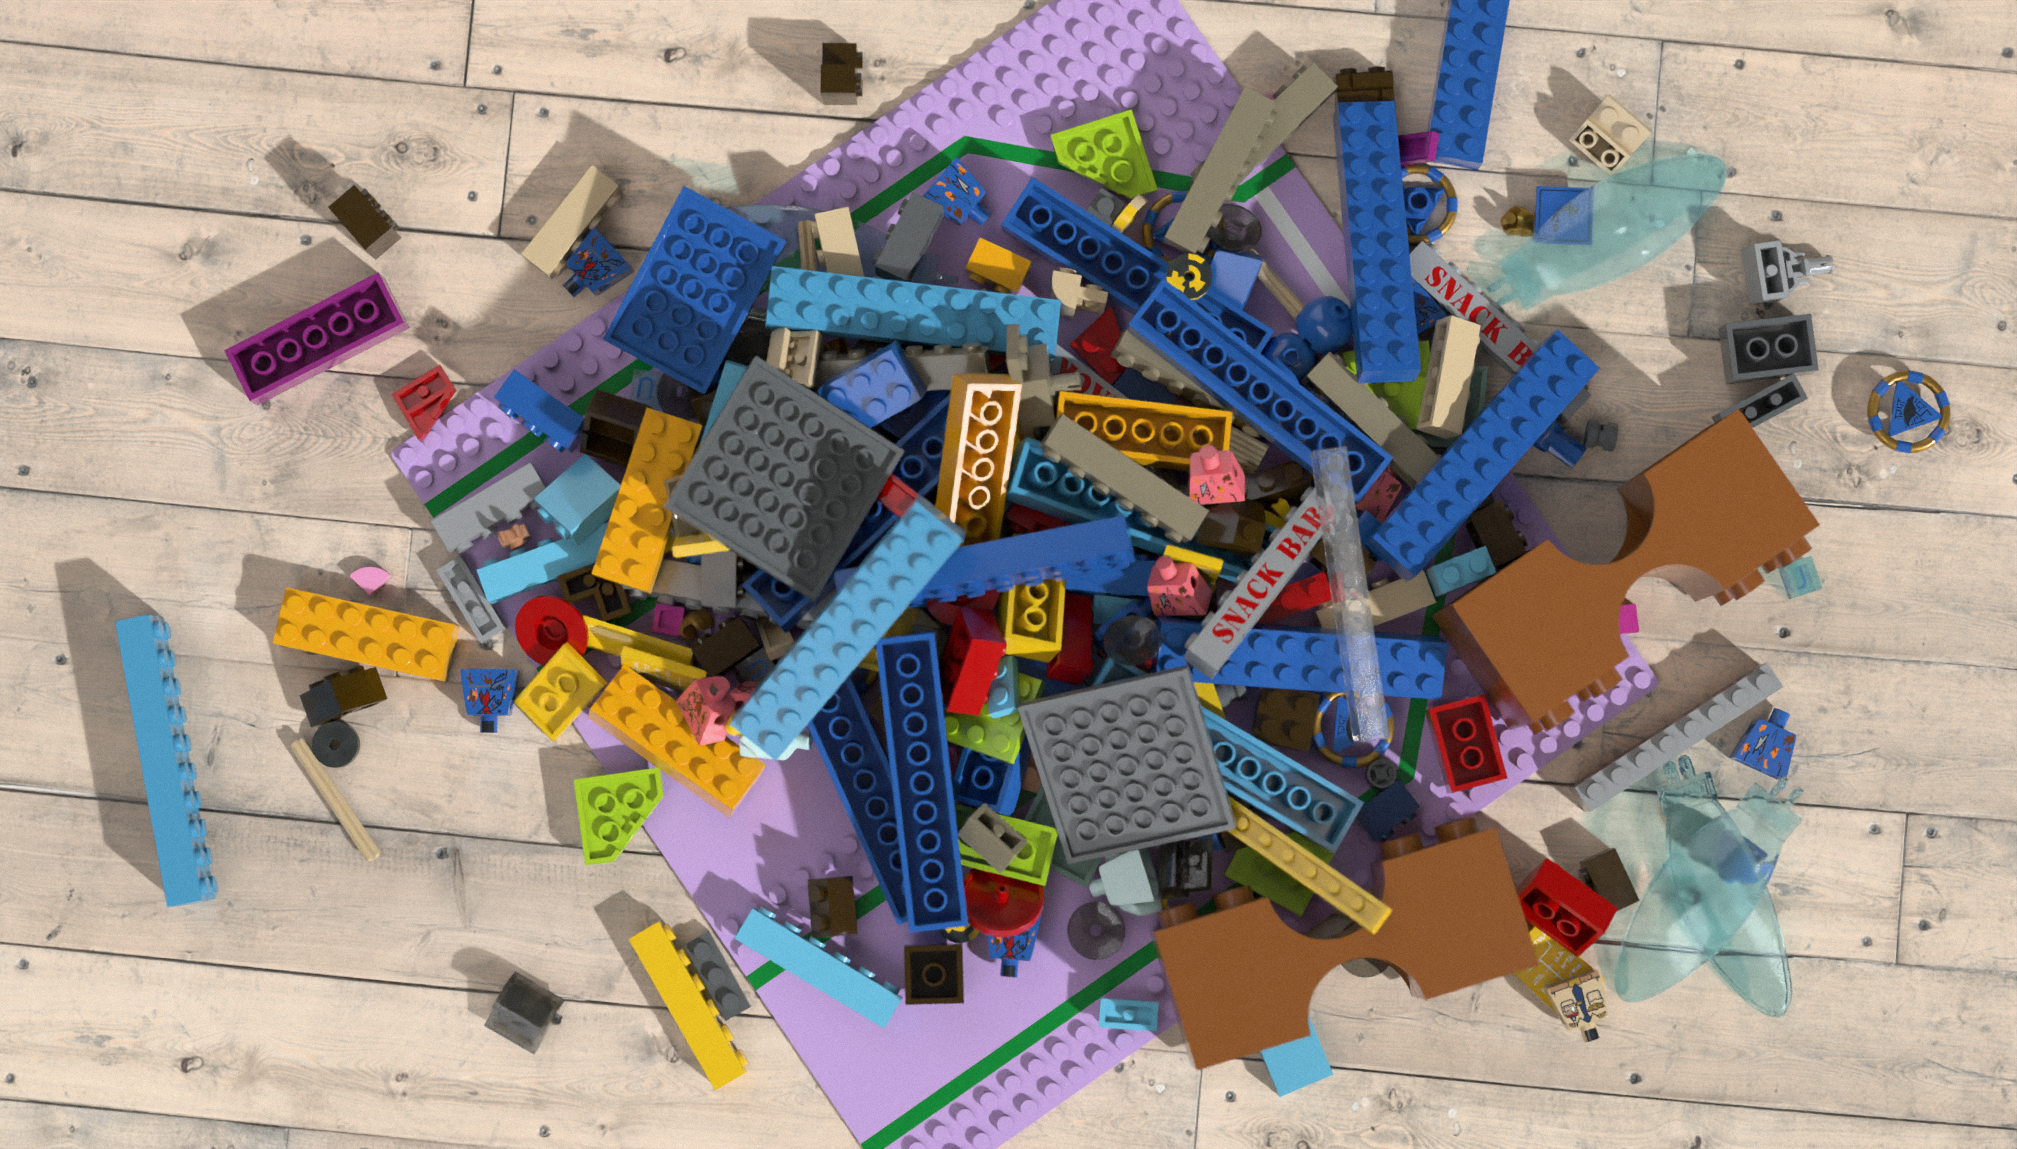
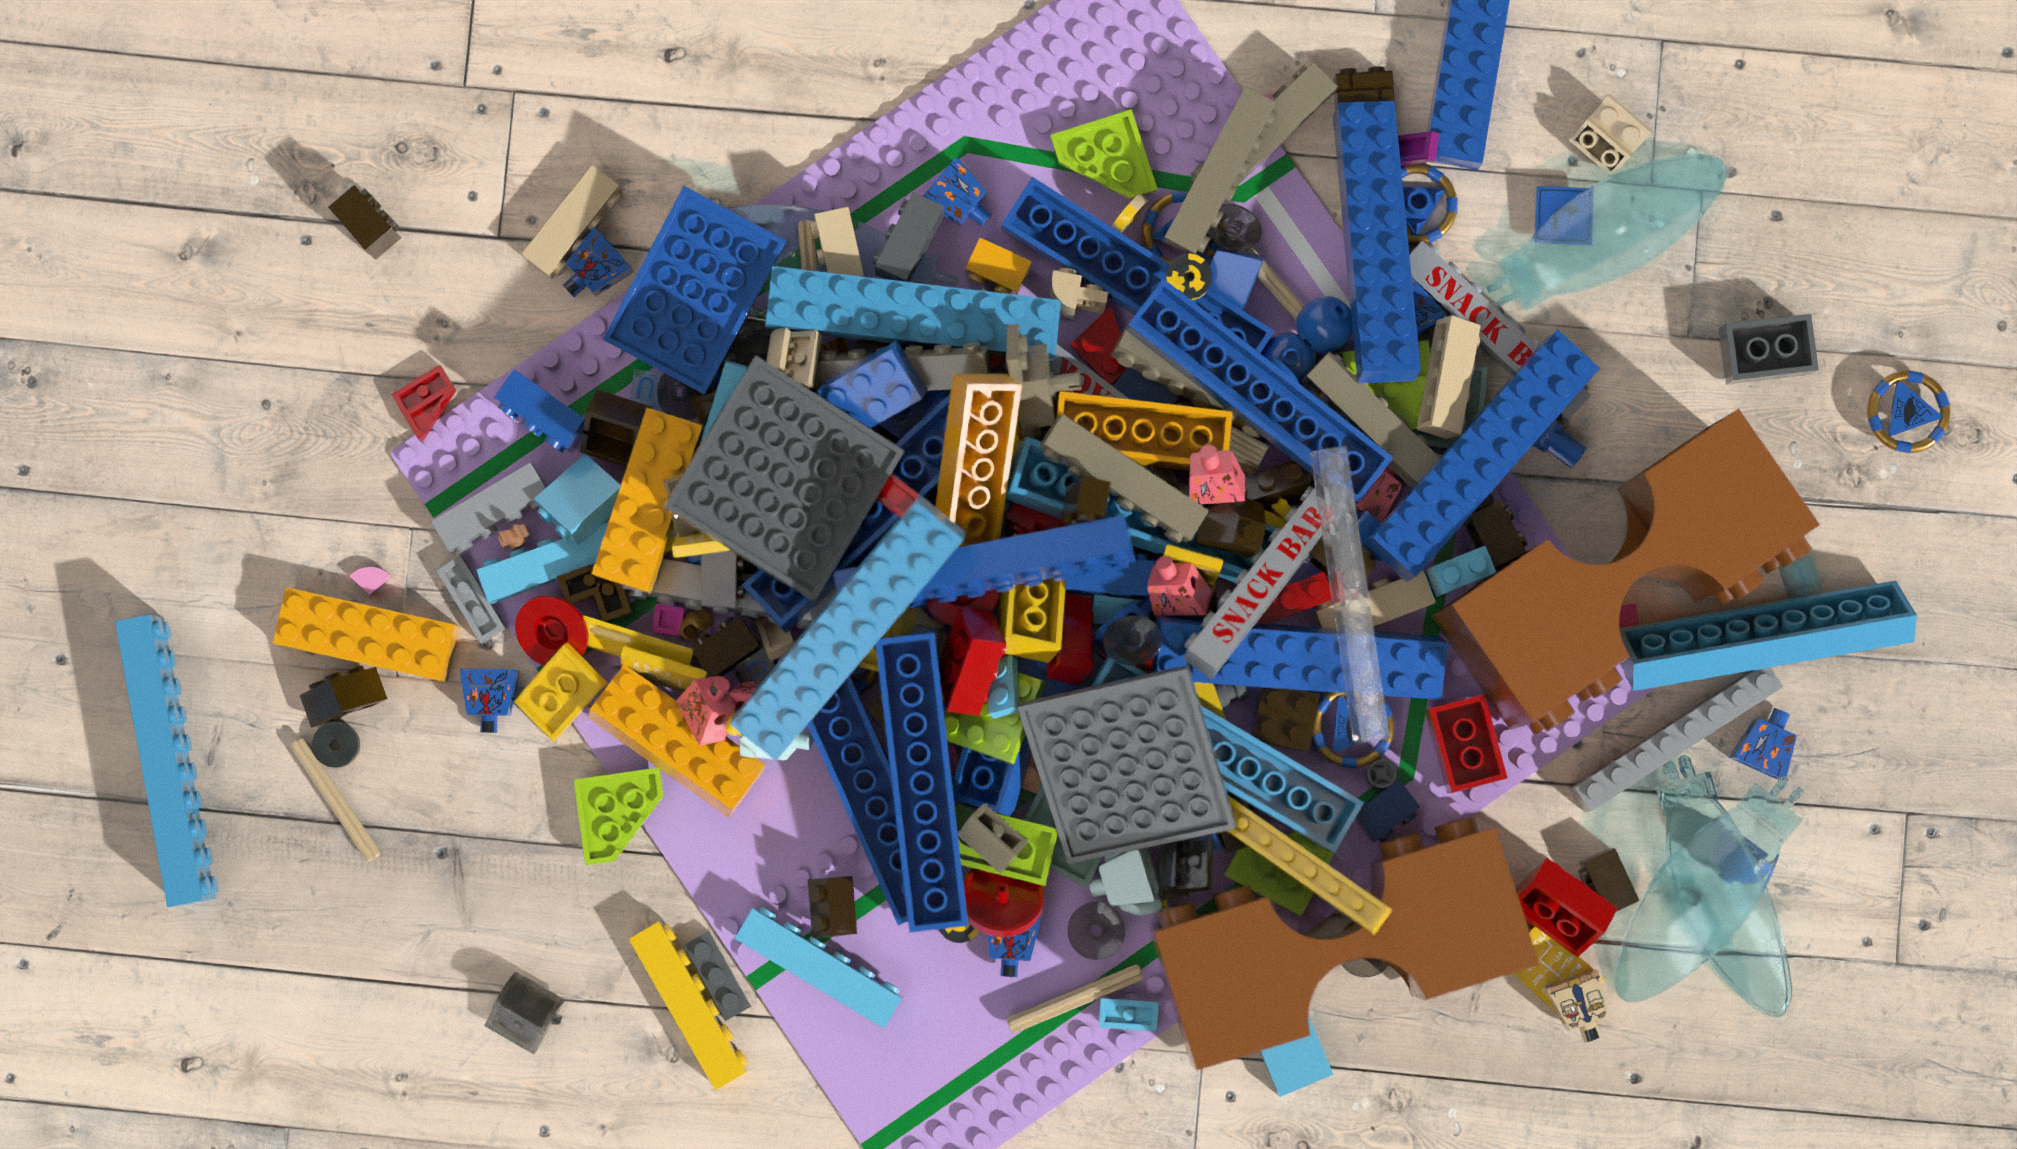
magenta brick [224,272,410,405] -> none
dark brown brick [820,43,863,105] -> none
dark brown brick [904,943,964,1005] -> none
dark grey brick [1086,188,1125,226] -> none
pearl gold arm [1500,205,1535,237] -> none
dark grey wheel [1583,419,1618,452] -> none
dark grey brick [1712,373,1808,428] -> none
light grey brick [1741,240,1834,305] -> none
none -> tan axle [1007,965,1144,1033]
none -> dark brown brick [1060,475,1111,526]
none -> dark azure brick [1619,580,1917,691]

